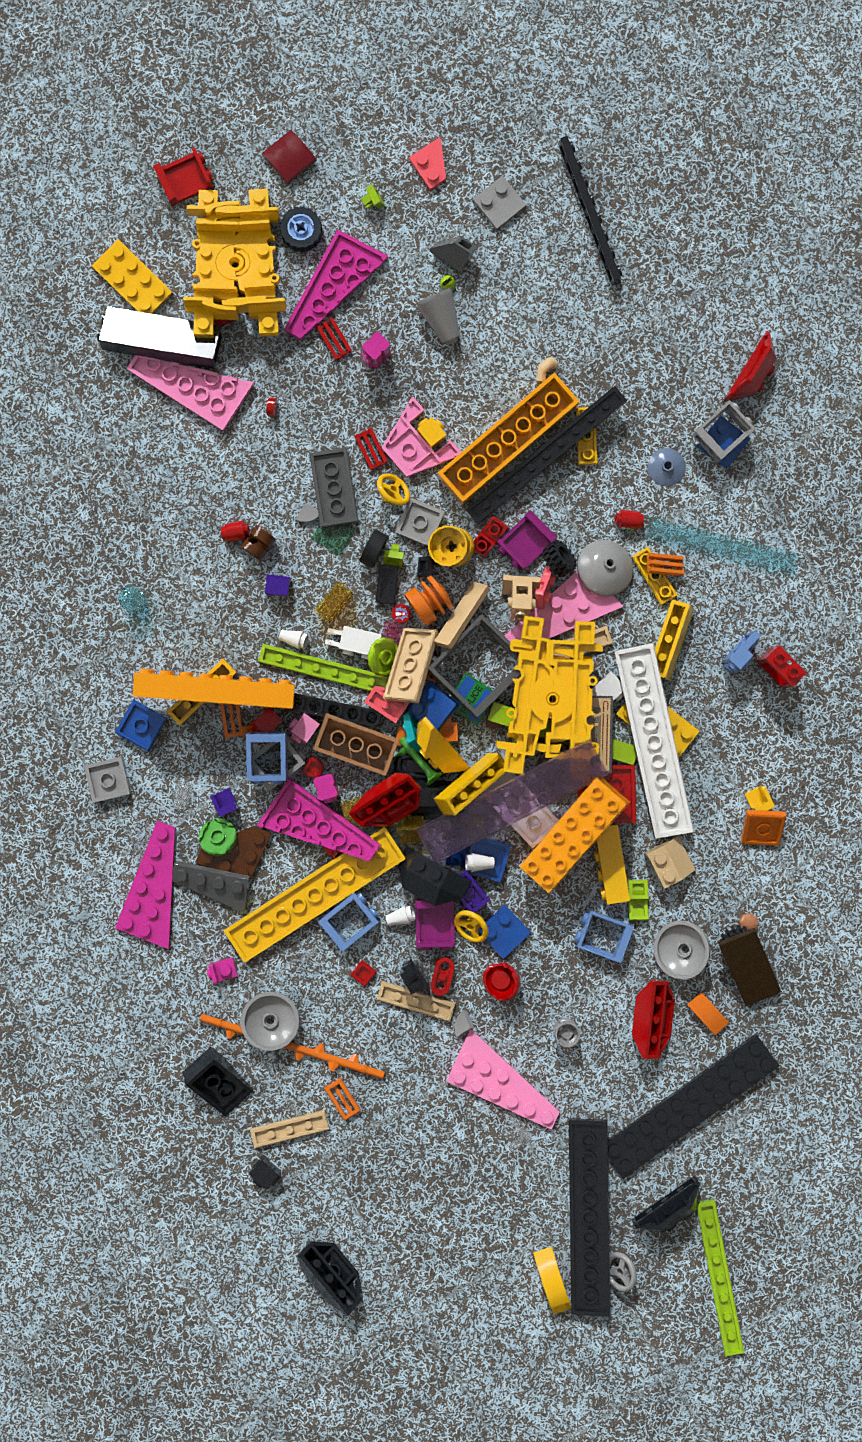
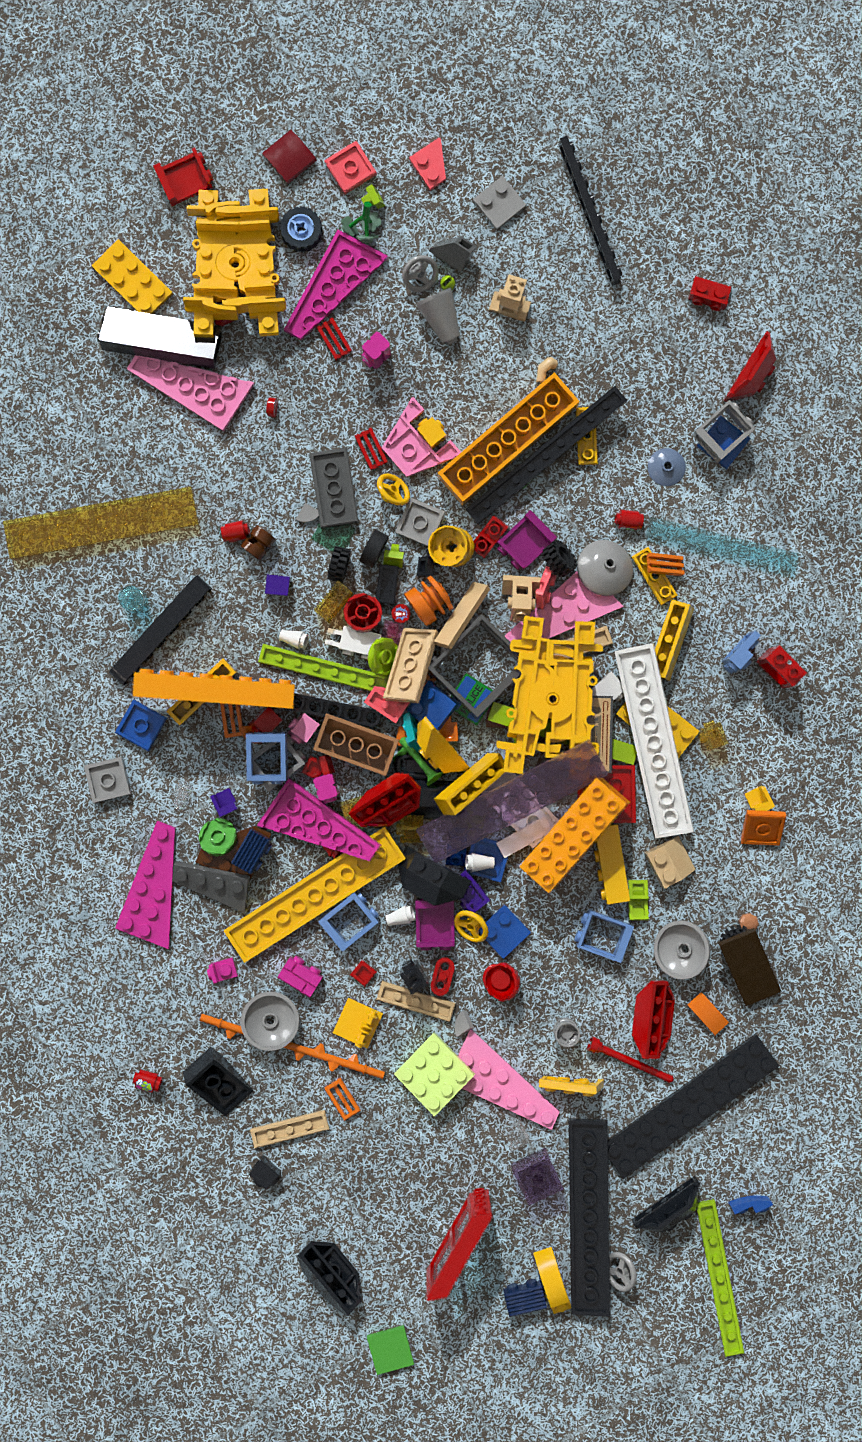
none -> clear yellow plate [3,486,199,560]
none -> black beam [109,575,212,686]
none -> red brick [132,1069,163,1093]
none -> dark blue brick [231,828,273,874]
none -> dark pink brick [277,955,323,998]
none -> red tile [318,755,335,775]
none -> coral plate [324,141,377,195]
none -> black tyre [327,546,351,583]
none -> yellow hinge [333,998,383,1049]
none -> sand green plant [341,201,382,244]
none -> red cylinder [343,593,382,633]
none -> bright green tile [367,1325,414,1375]
none -> yellowish green plate [394,1032,475,1117]
none -> light grey piece [402,255,439,293]
none -> red window [426,1188,492,1301]
none -> tan tile [489,274,531,322]
none -> white sticker [496,816,552,858]
none -> dark blue brick [503,1279,547,1317]
none -> clear purple brick [511,1147,564,1206]
none -> yellow wing [539,1076,604,1097]
none -> red piece [587,1036,674,1083]
none -> red bracket [688,276,732,311]
none -> clear yellow brick [698,720,728,750]
none -> blue slope [728,1195,773,1214]

